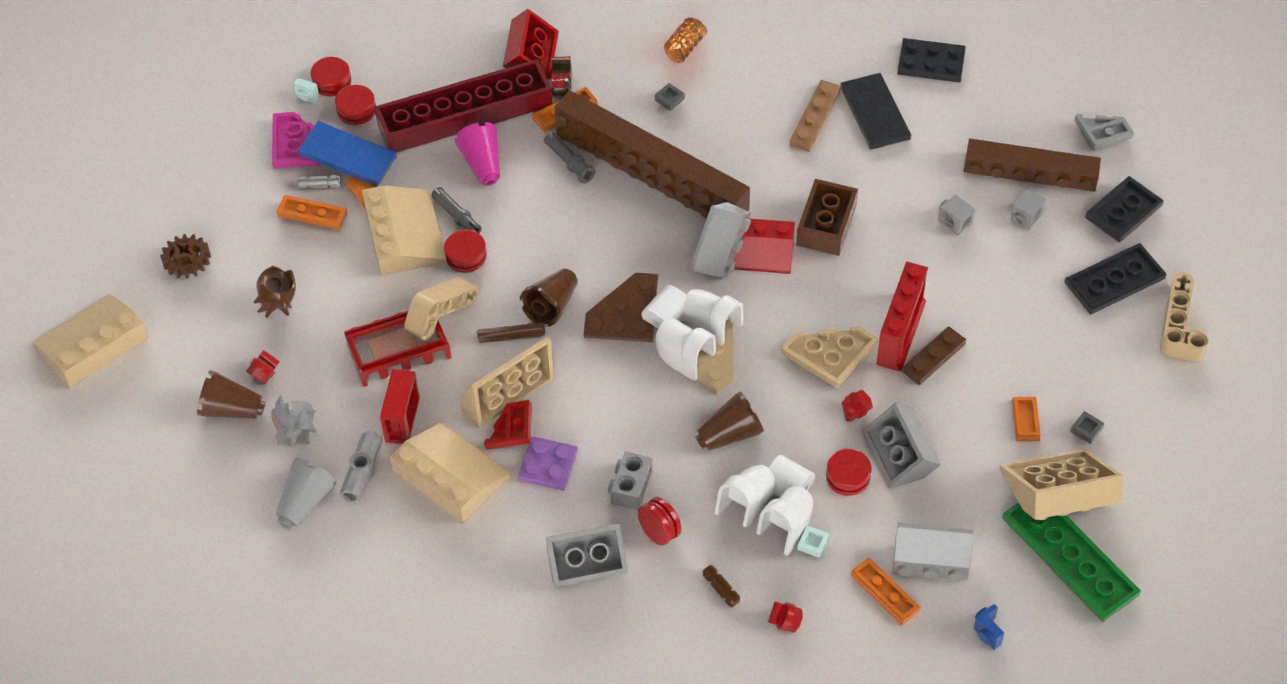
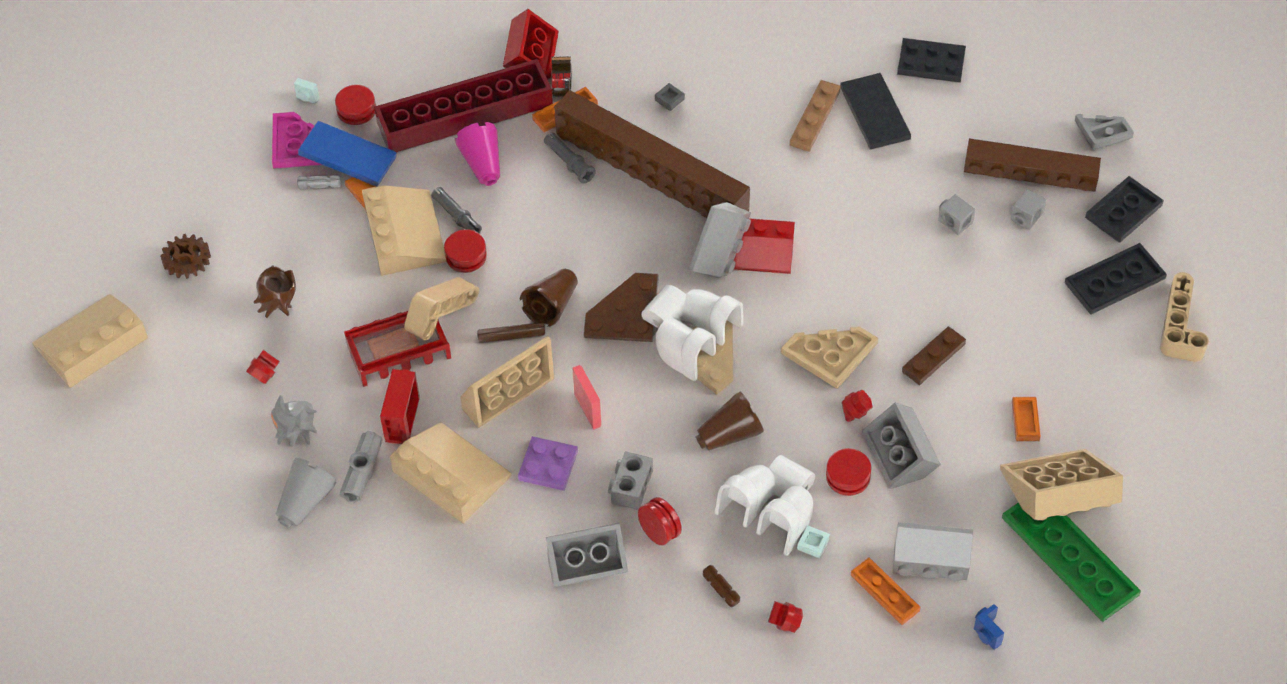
reddish brown cone [197,370,266,419] -> none
orange plate [276,195,348,230] -> none
red head [310,56,351,97] -> none
red wing [484,400,532,450] -> none
clear orange piece [664,17,707,63] -> none
reddish brown brick [796,179,858,256] -> none
red window [876,261,929,372] -> none
dark grey plate [1070,411,1105,444] -> none
none -> coral tile [572,365,601,430]

